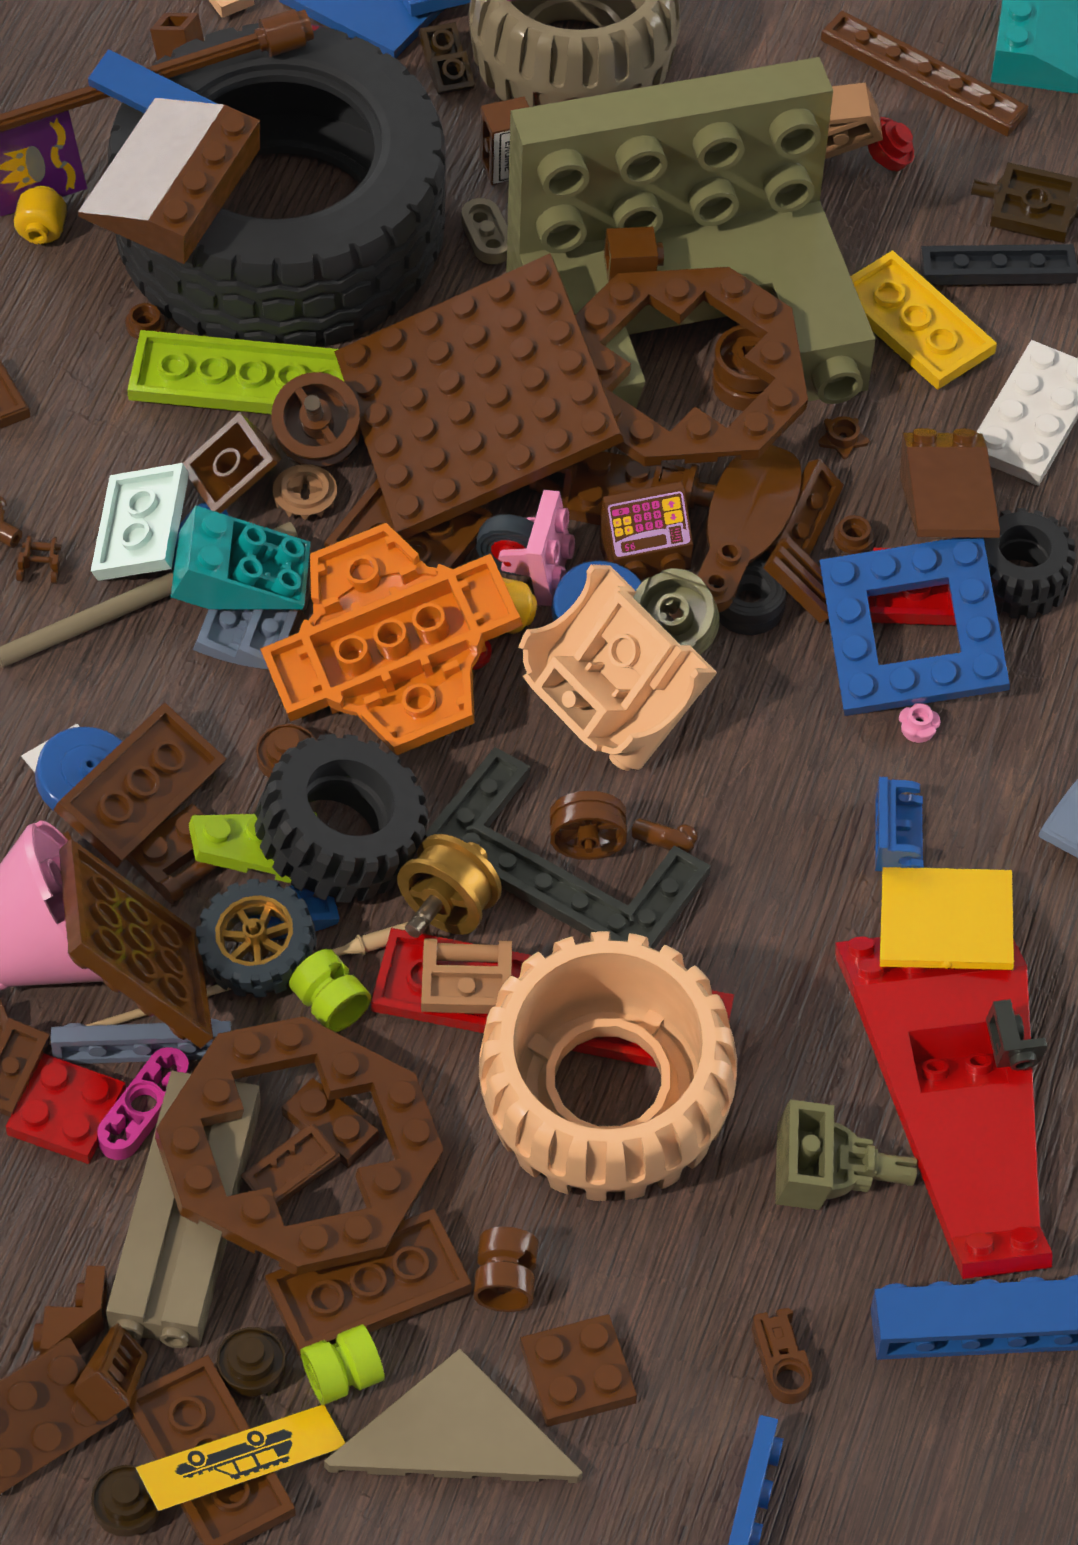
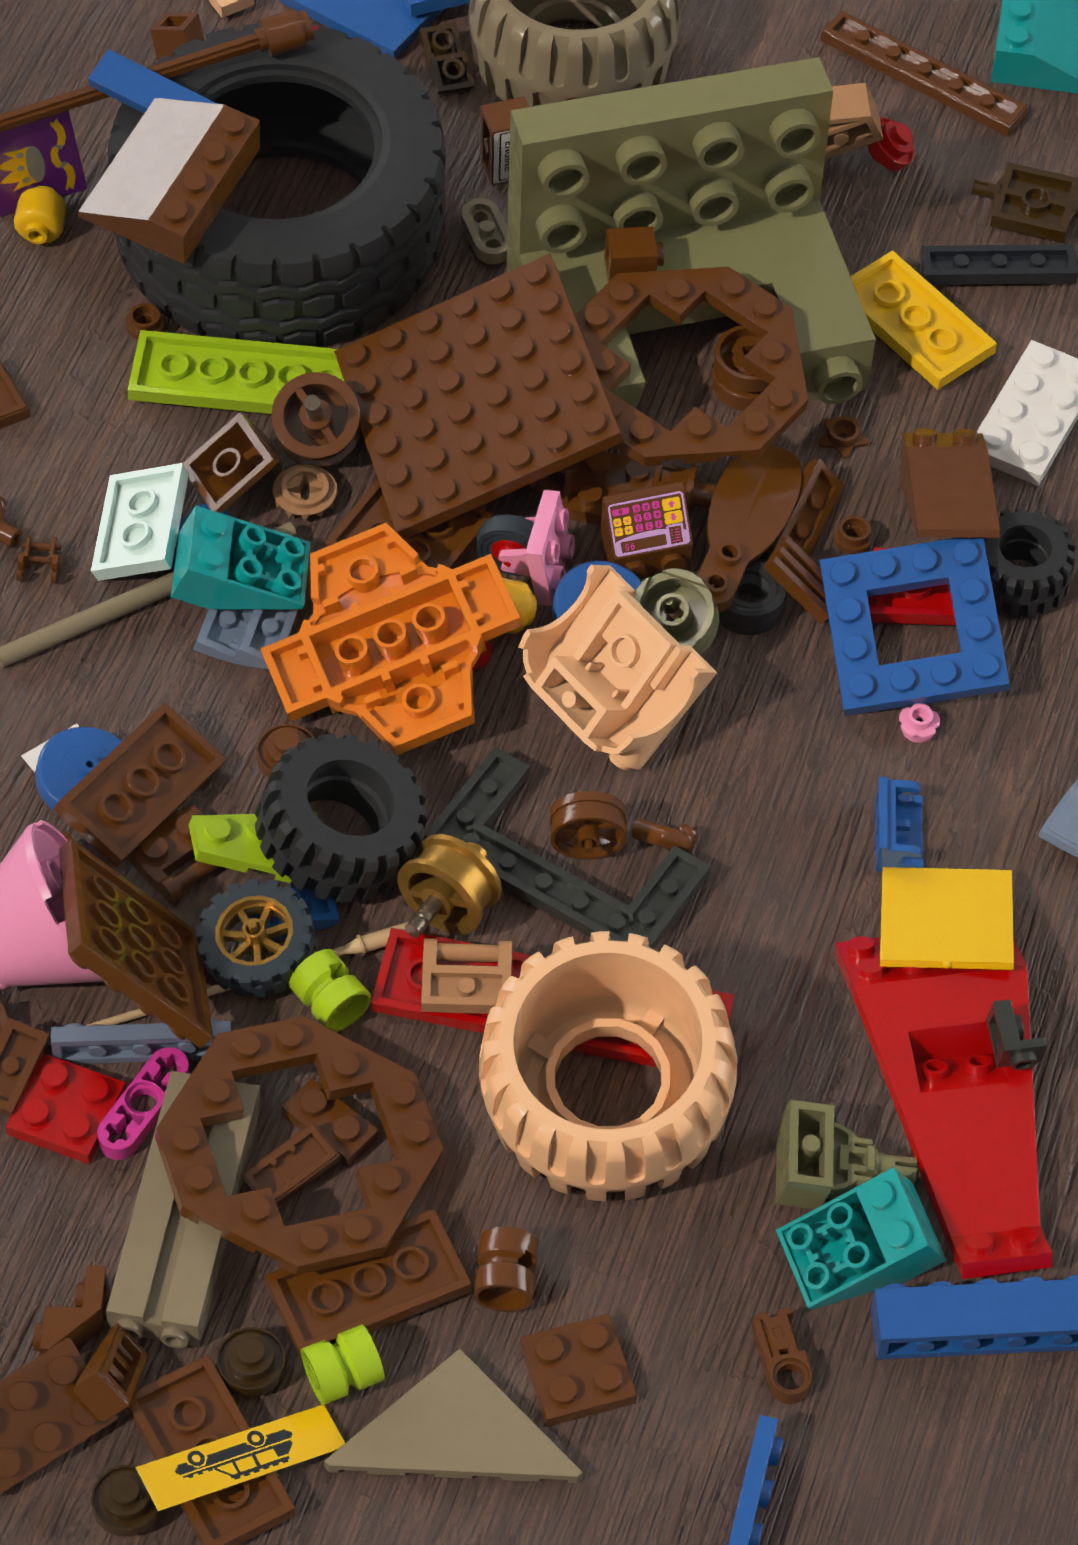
none -> teal slope [776,1167,947,1310]

